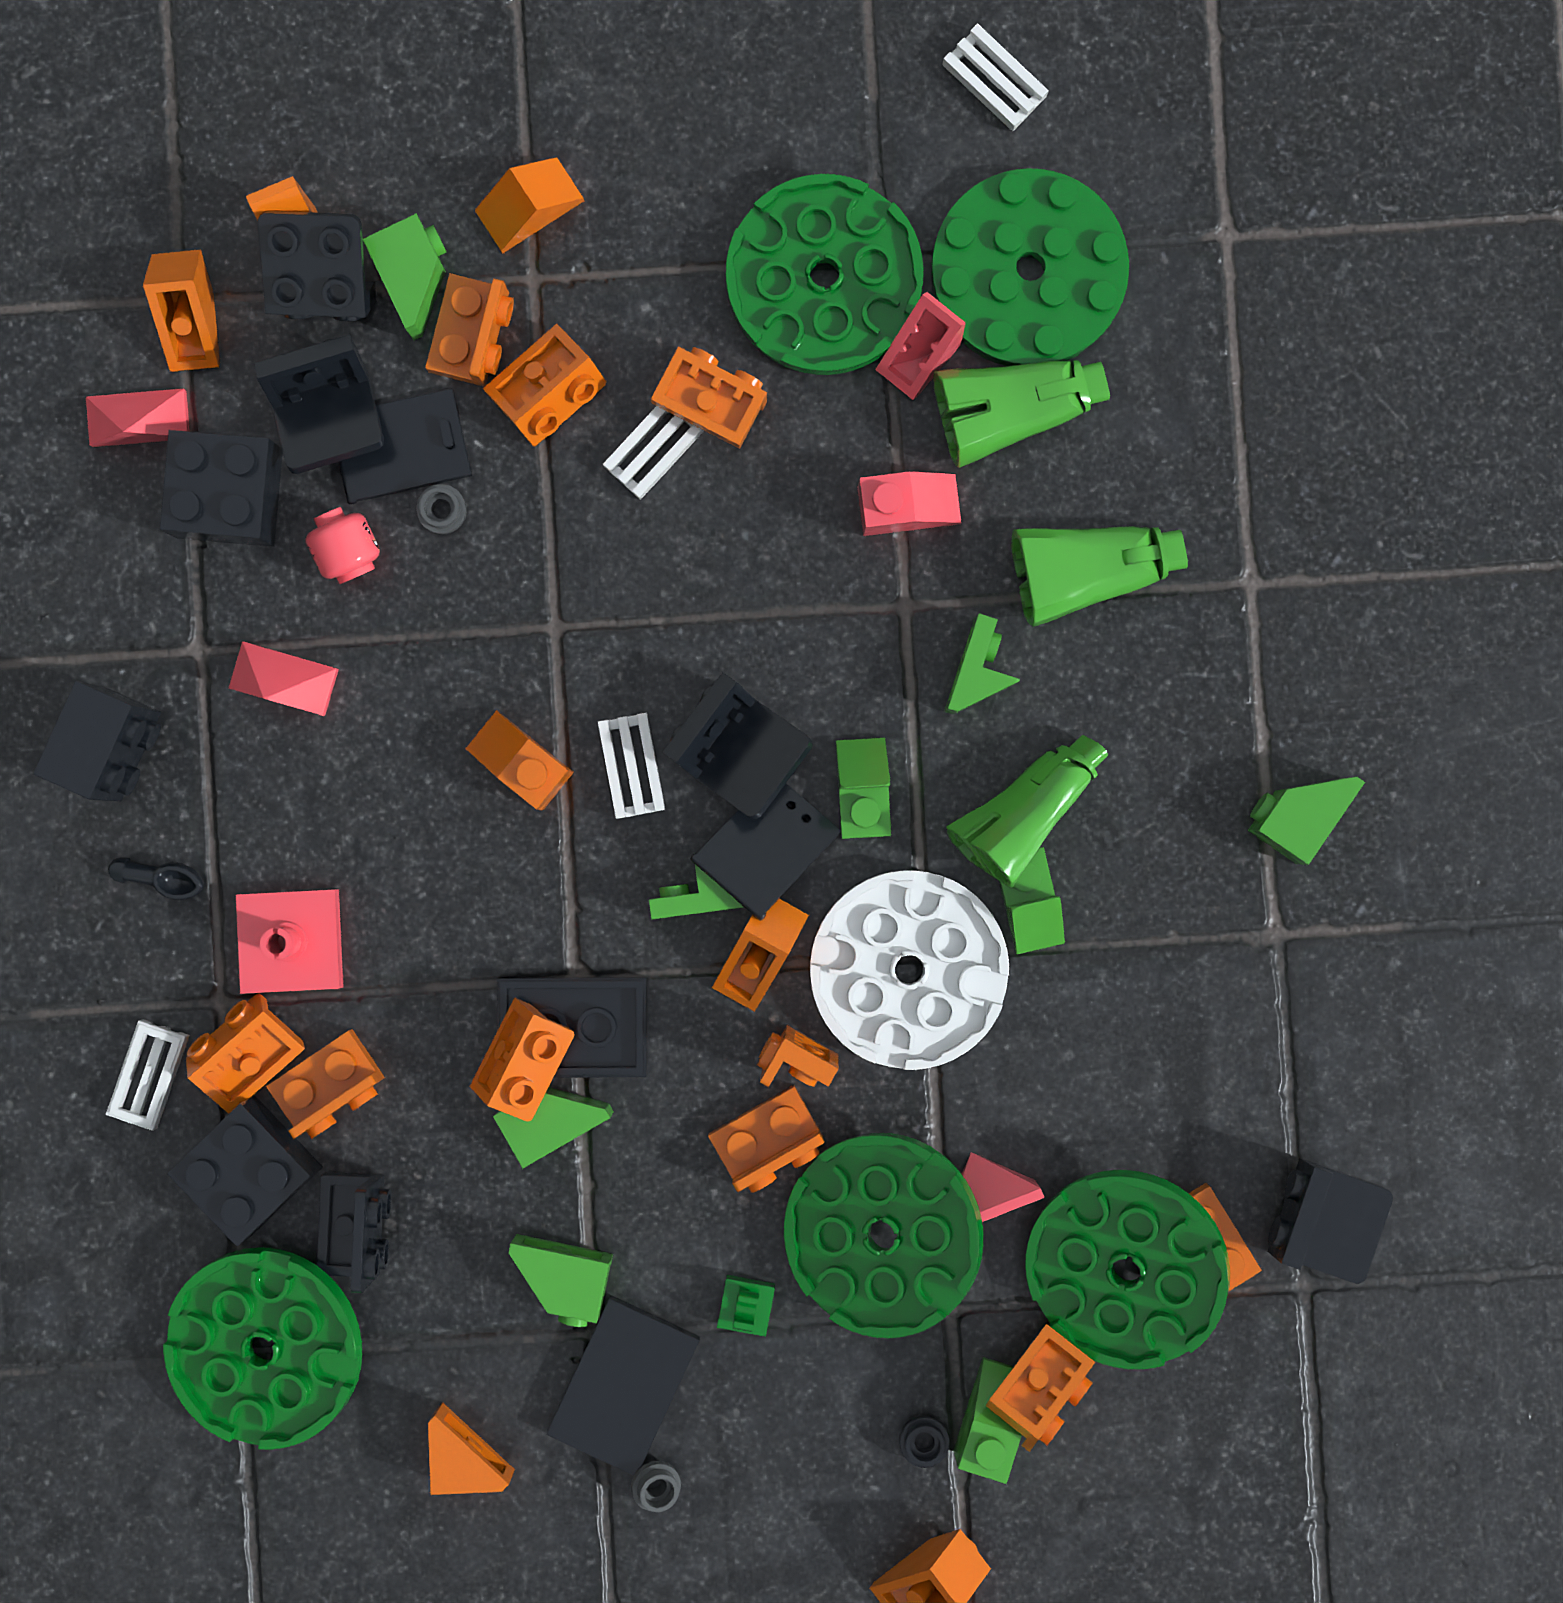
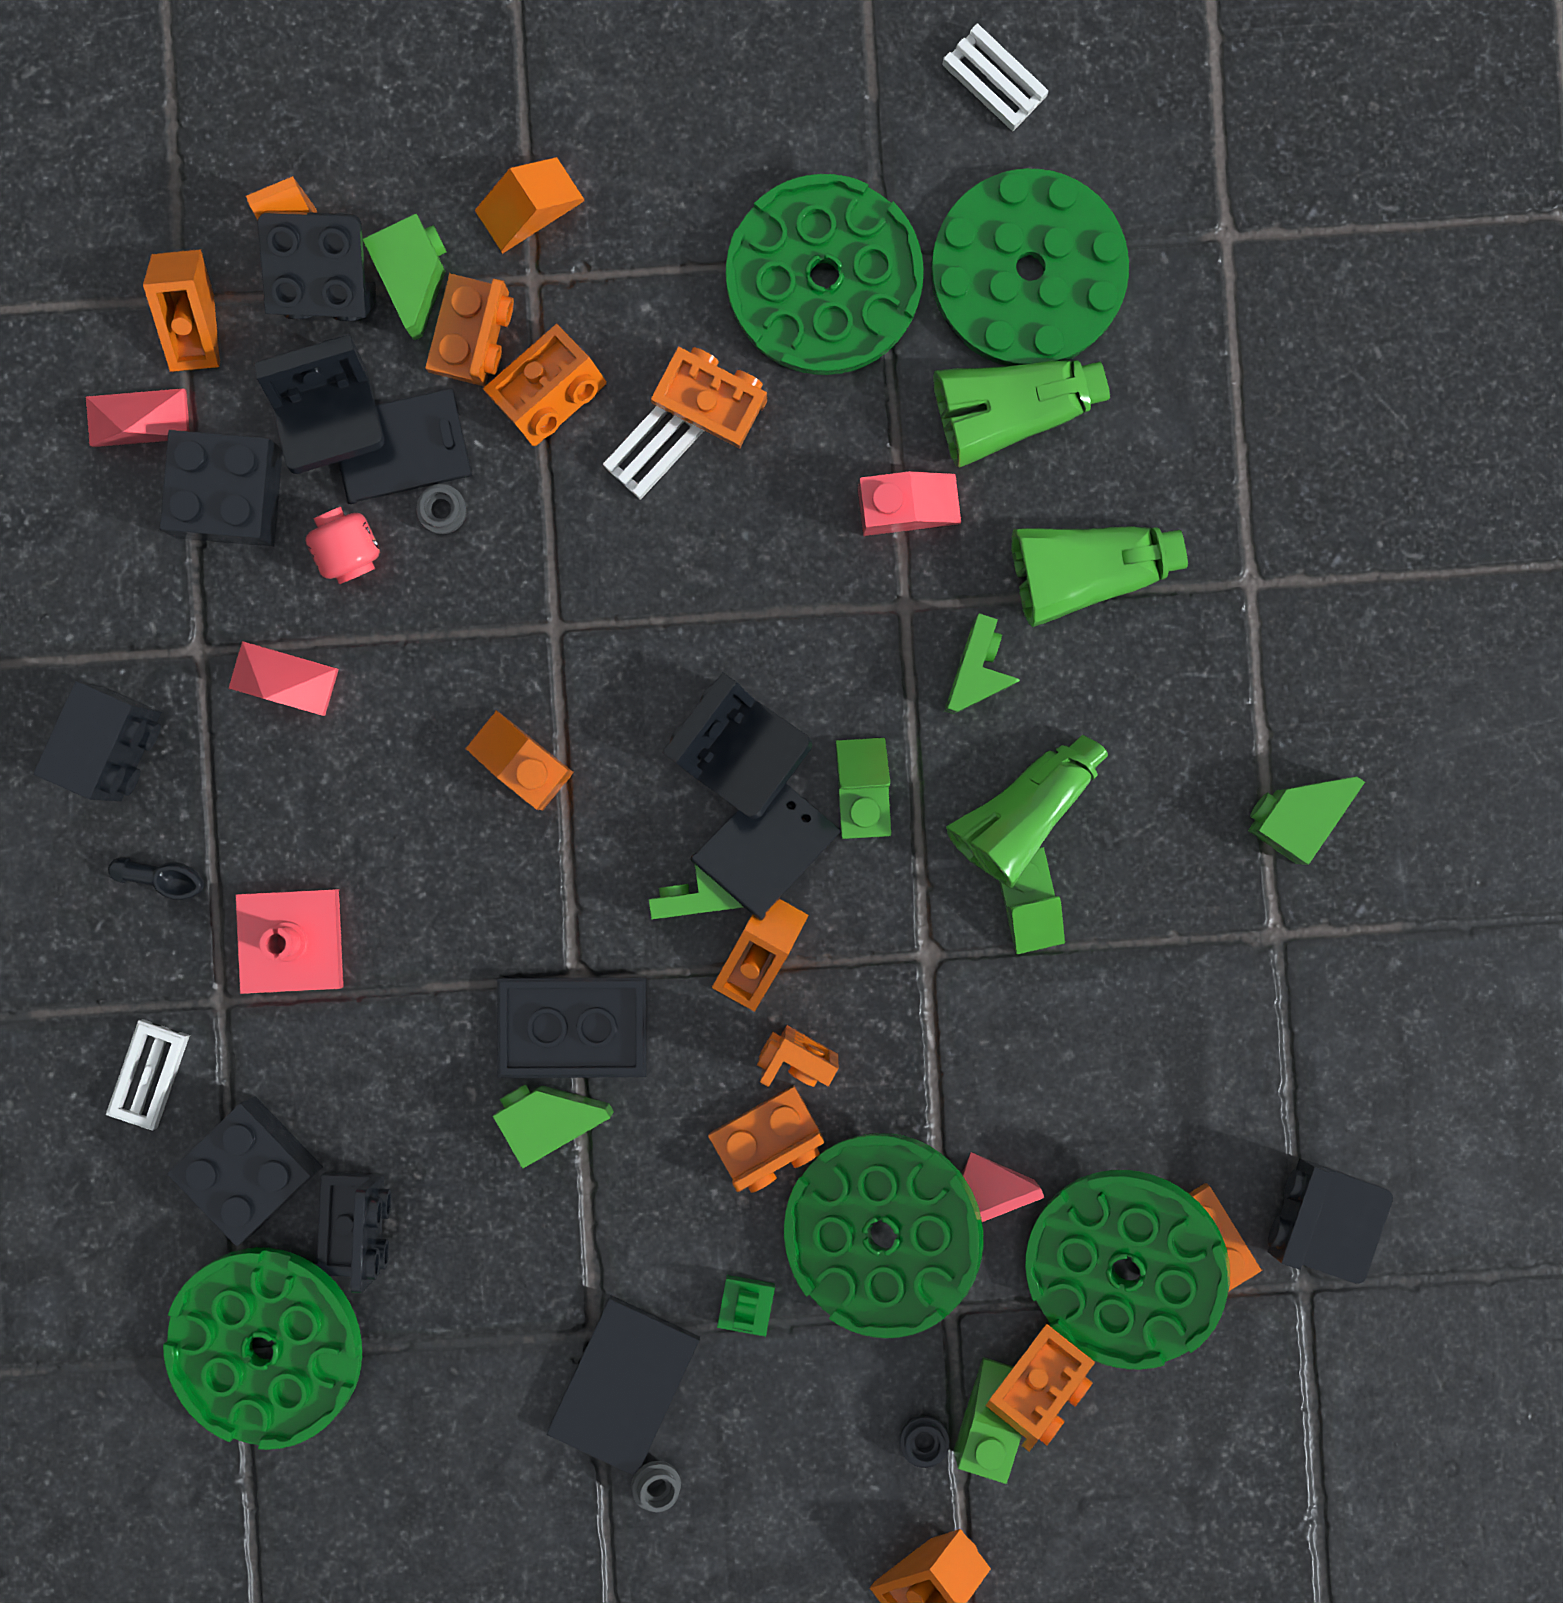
orange bracket [186,993,305,1114] -> none
orange bracket [266,1029,385,1139] -> none
orange slope [428,1403,515,1495] -> none
orange bracket [469,997,574,1122] -> none
bright green slope [509,1234,613,1327] -> none
white tile [598,713,665,819] -> none
white plate [810,870,1009,1070] -> none
coral slope [875,292,966,400] -> none

